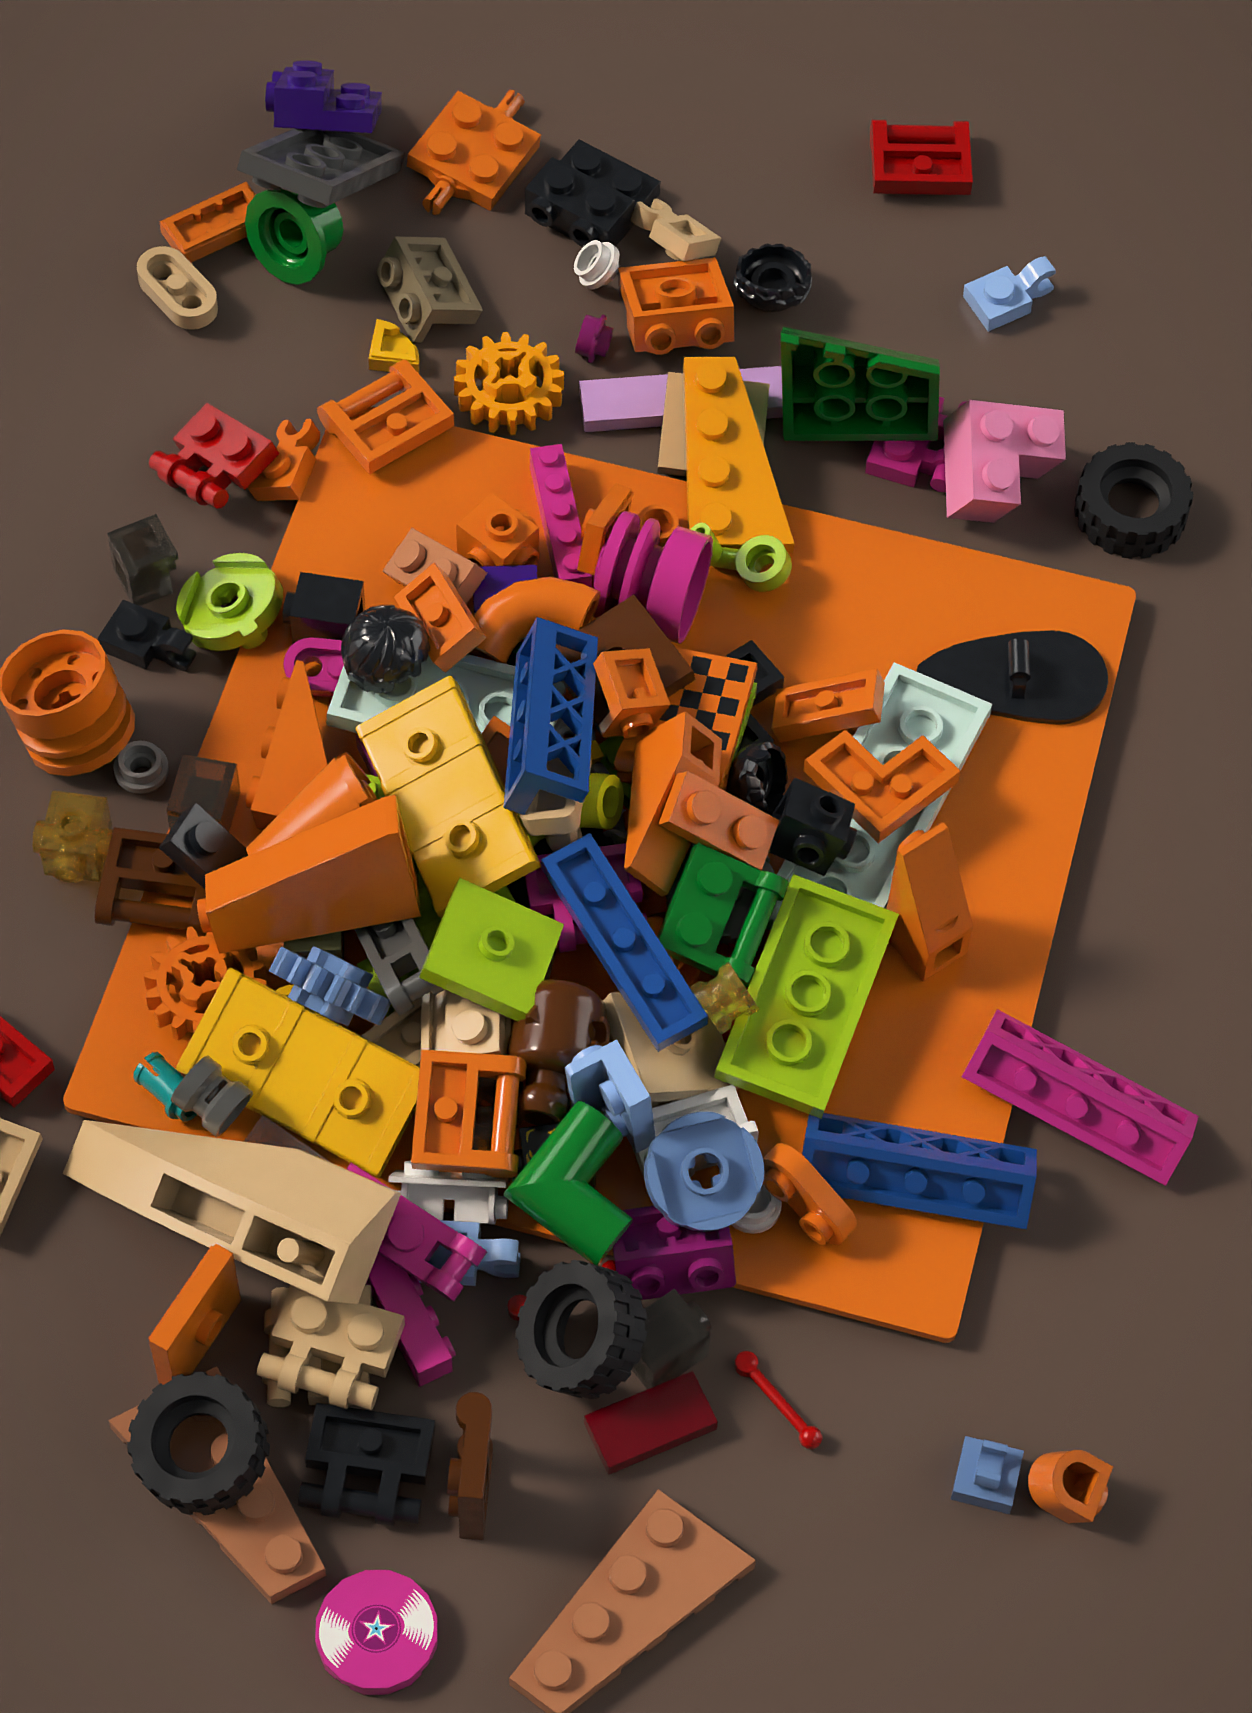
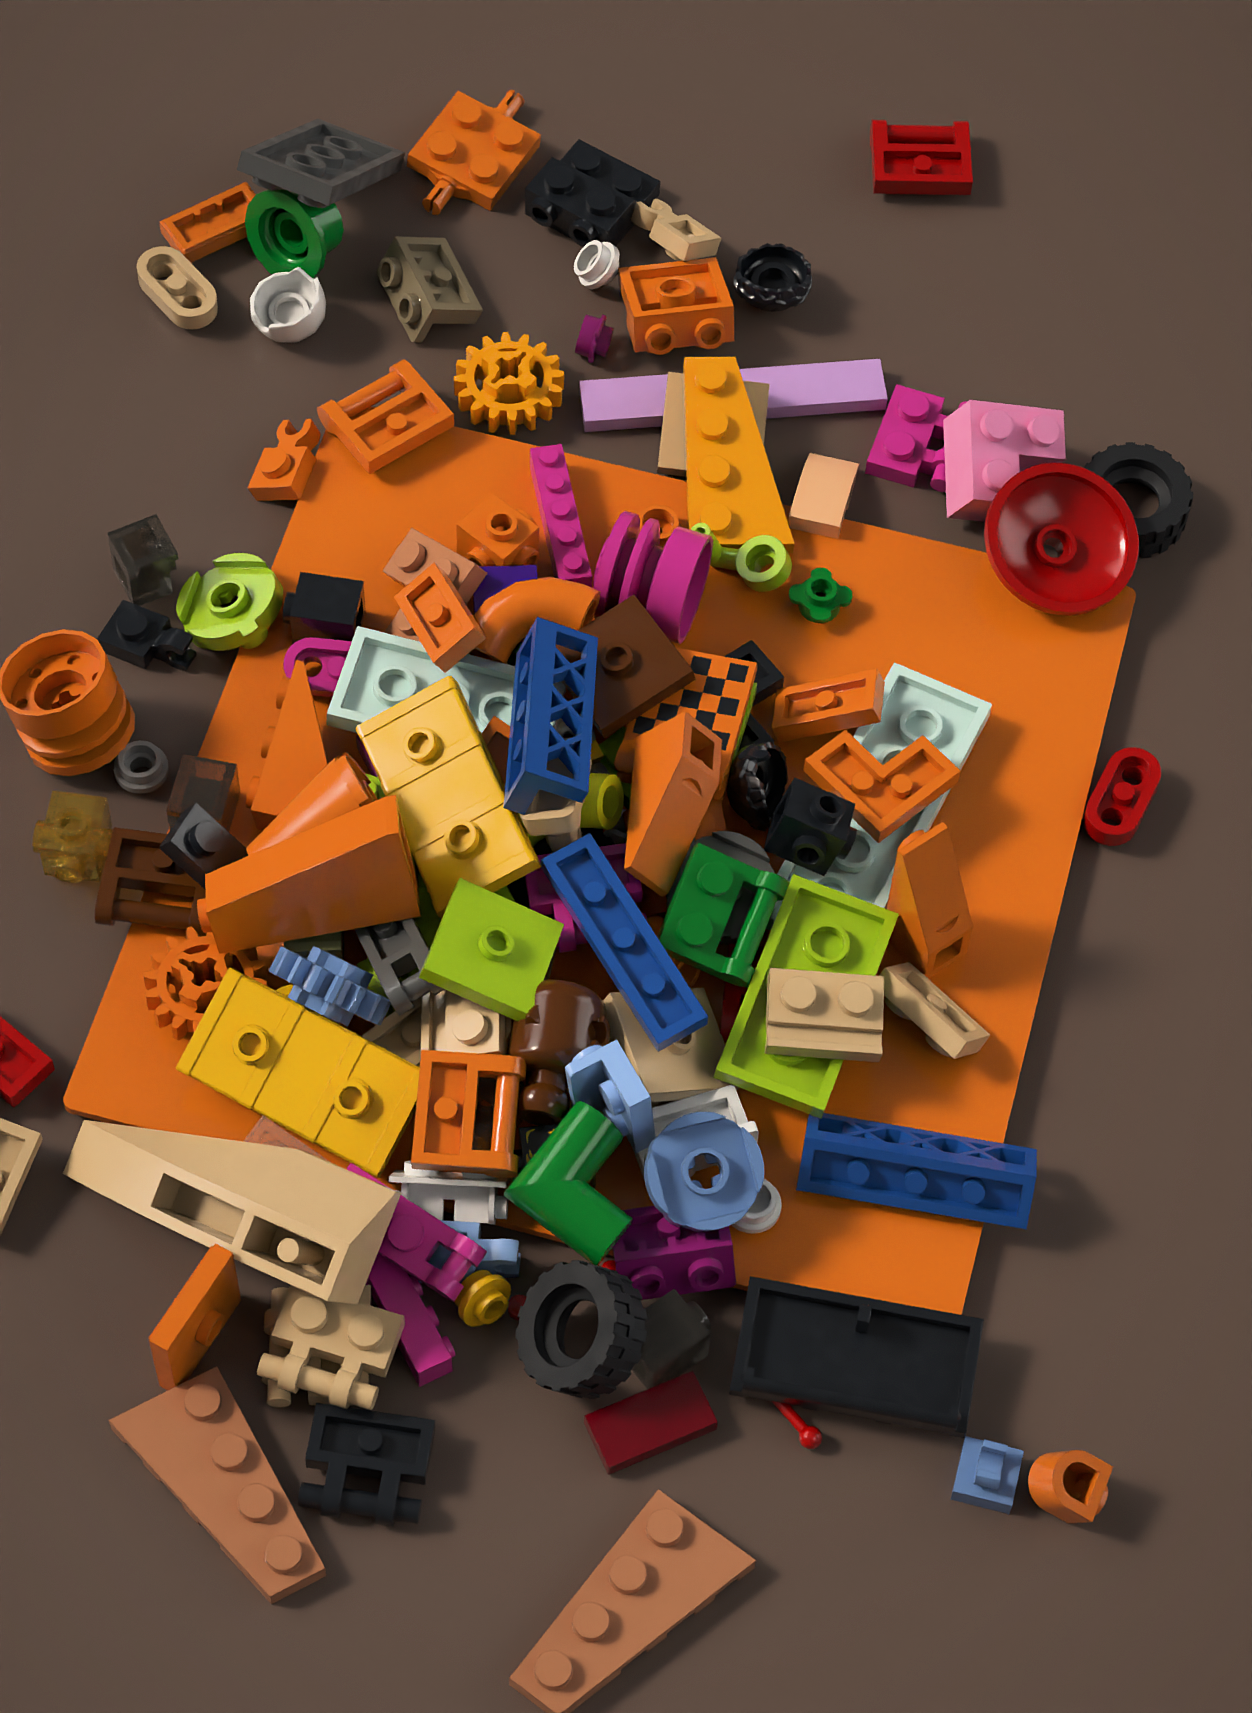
black tyre [127,1372,270,1515] -> none
teal pin [133,1052,197,1122] -> none
red plate [149,403,280,509] -> none
dark grey wheel [171,1055,253,1137] -> none
dark purple plate [265,61,382,133] -> none
dark pink tile [315,1570,438,1695] -> none
black hair [341,605,430,693] -> none
yellow tile [368,319,419,373] -> none
reddish brown plate [447,1392,493,1540] -> none
orange plate [577,484,634,575] -> none
orange bracket [593,648,670,739] -> none
orange plate [658,771,780,870] -> none
clear yellow wheel [690,962,760,1035] -> none
orange plate [763,1143,858,1245] -> none
green wedge [781,327,940,441] -> none
black shield [916,630,1108,724] -> none
dark pink fence [962,1009,1199,1186] -> none
light blue plate [963,256,1056,332] -> none
none -> white hair [250,267,326,343]
none -> yellow plate [455,1270,511,1327]
none -> black container [729,1276,984,1438]
none -> tan plate [765,968,884,1062]
none -> light nougat slope [788,453,859,539]
none -> green plate [789,568,852,623]
none -> tan plate [879,962,990,1059]
none -> red dish [984,463,1139,616]
none -> red plate [1083,747,1161,846]

